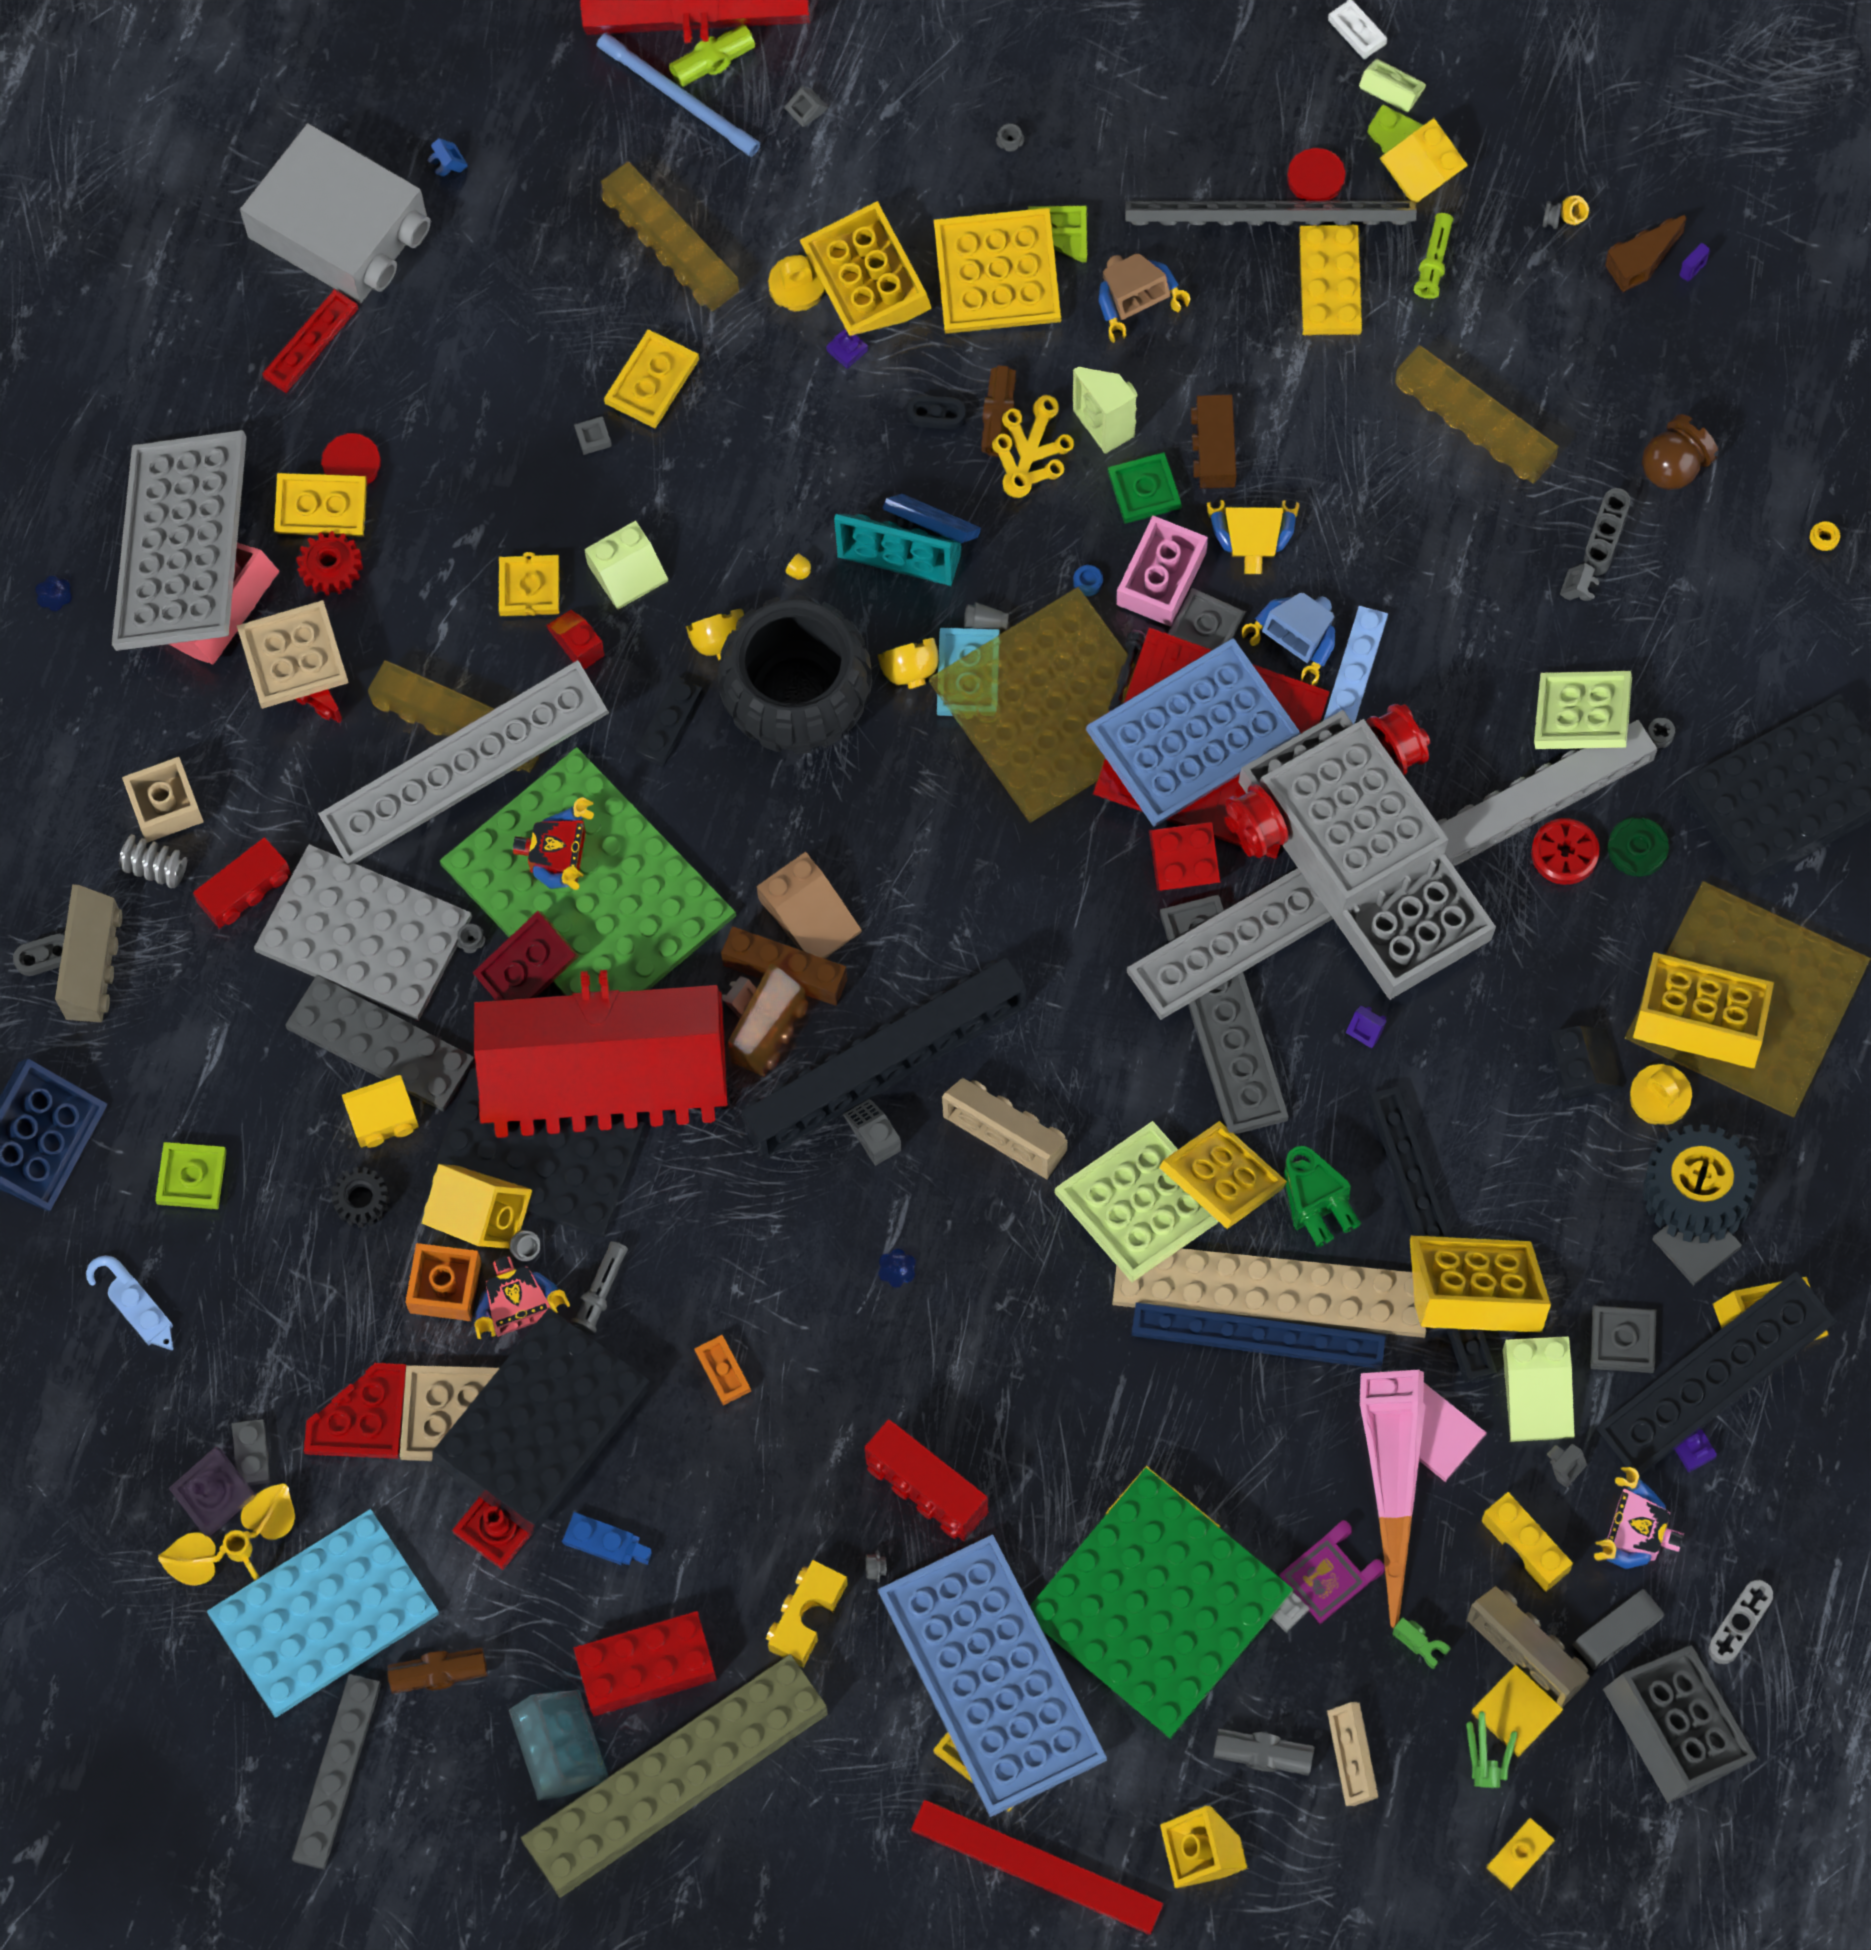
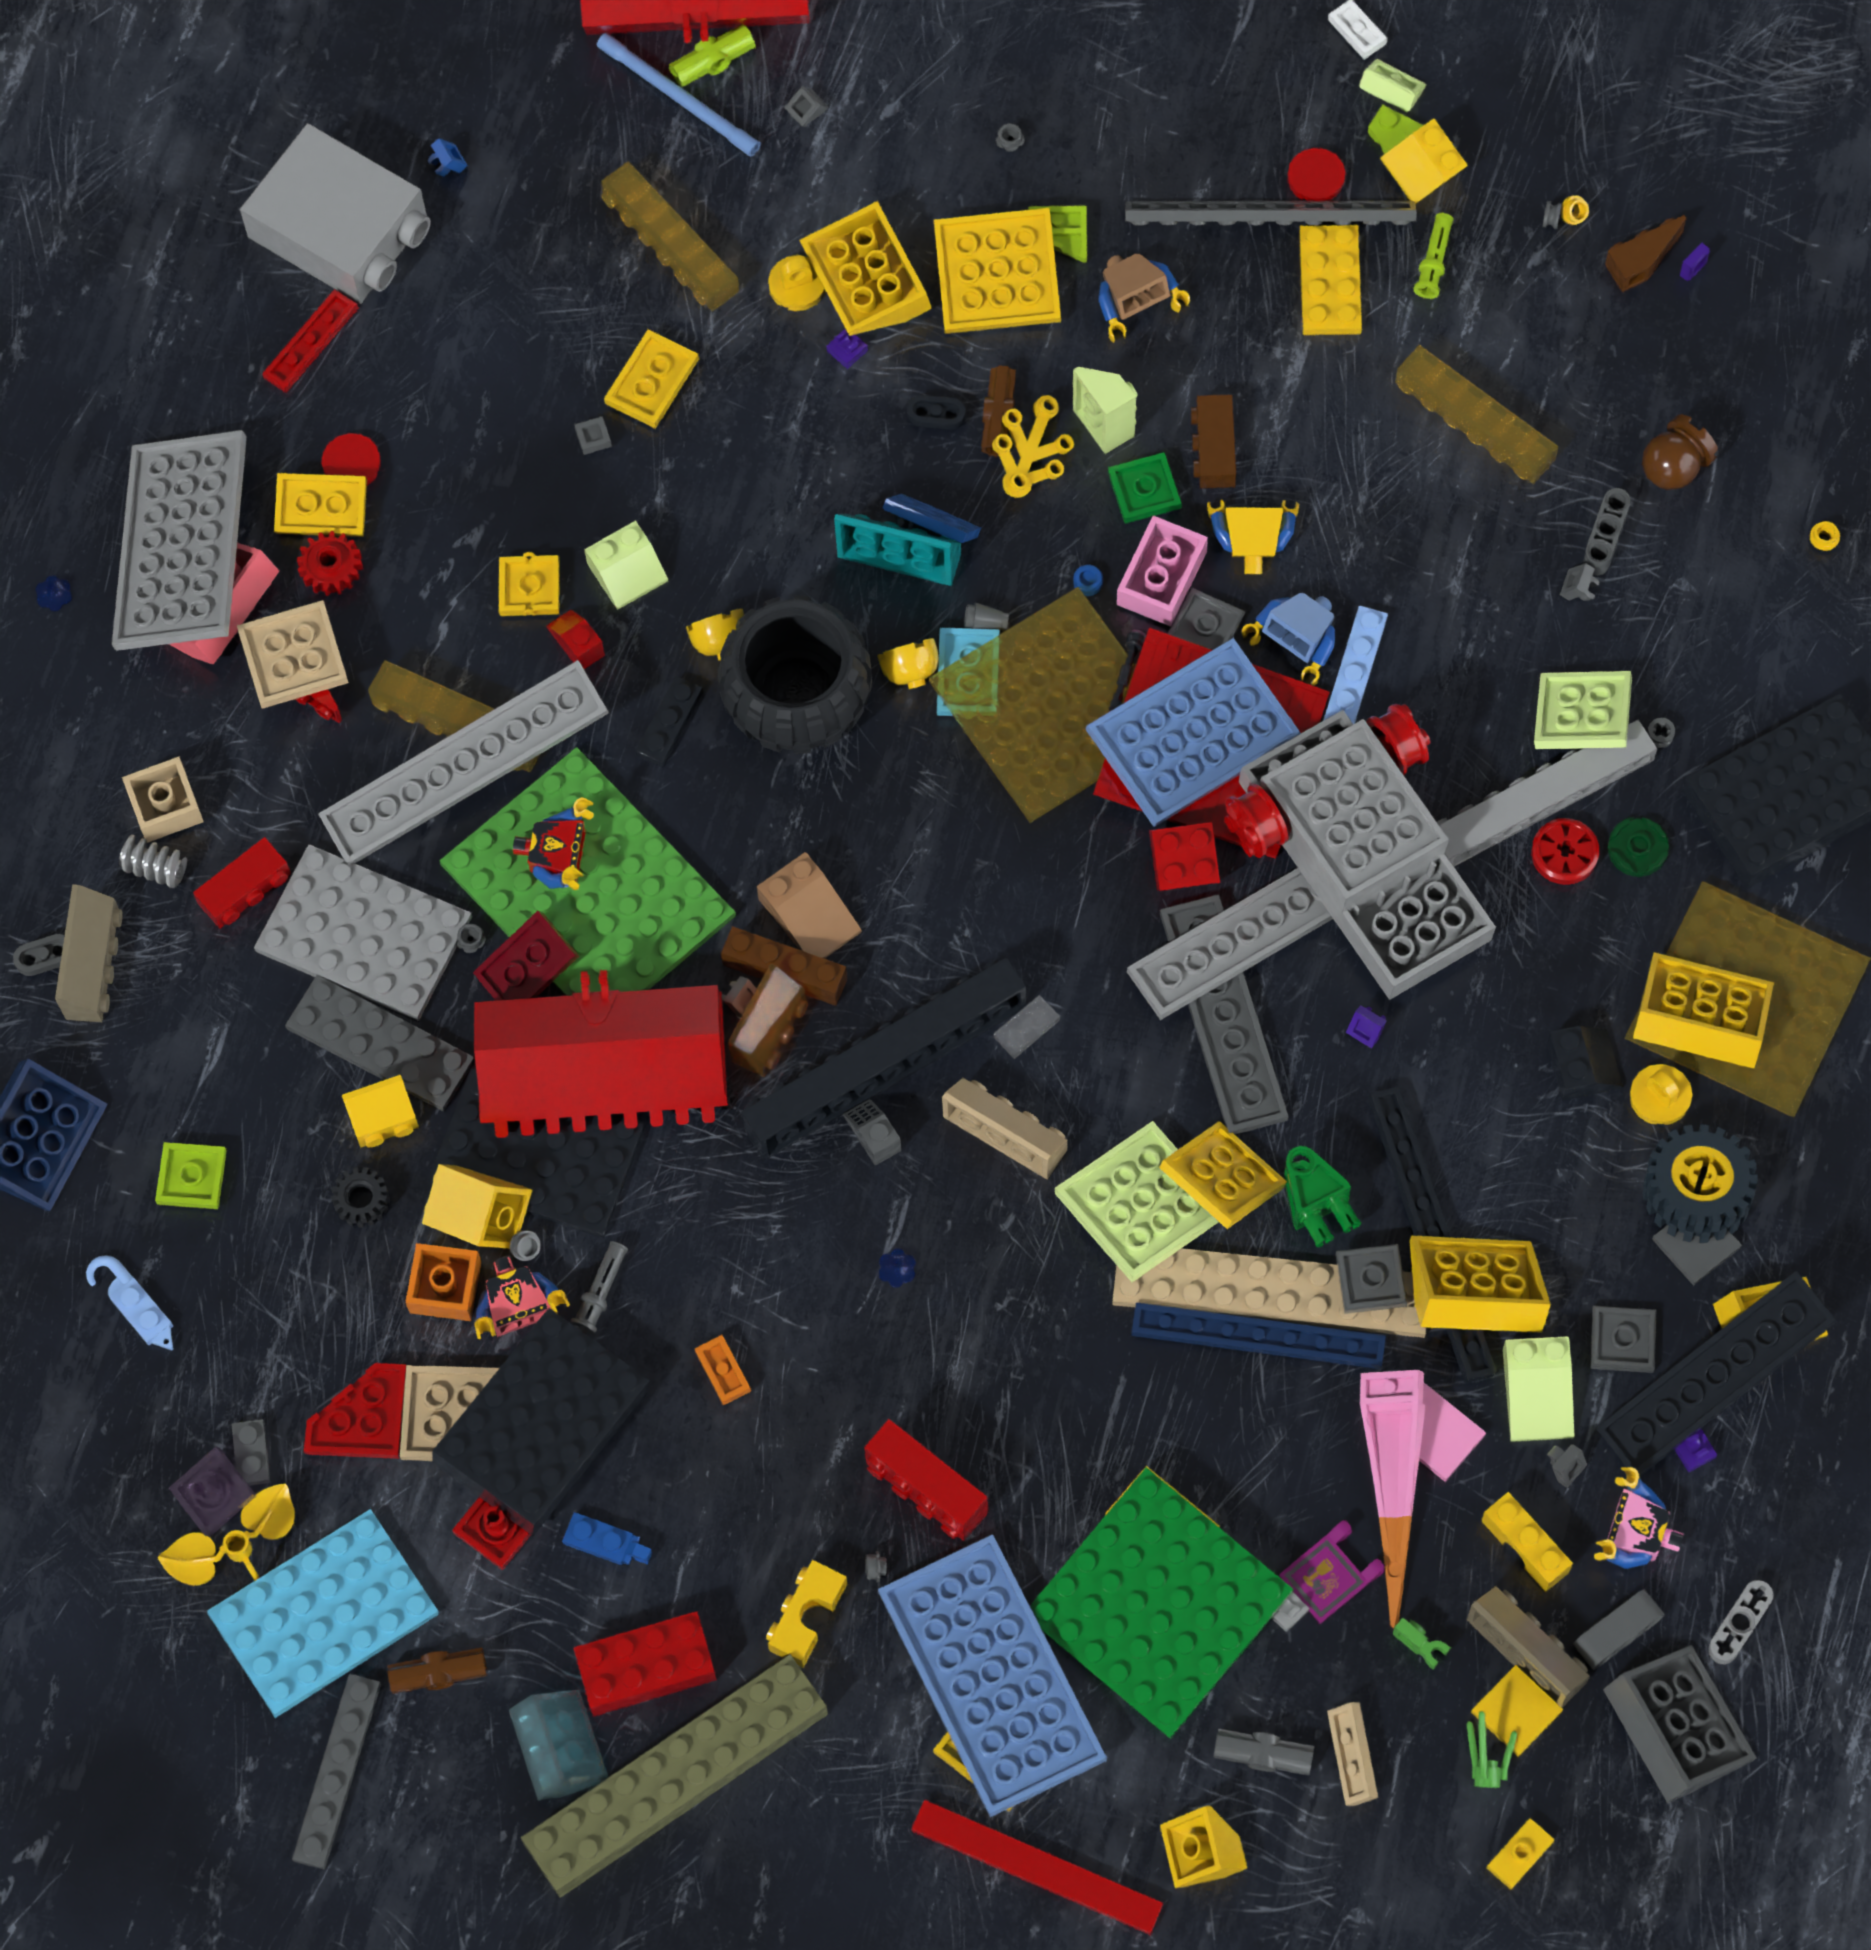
yellow hinge [785,553,811,580] -> none
none -> clear plate [994,995,1060,1059]
none -> dark grey tile [1336,1244,1407,1314]

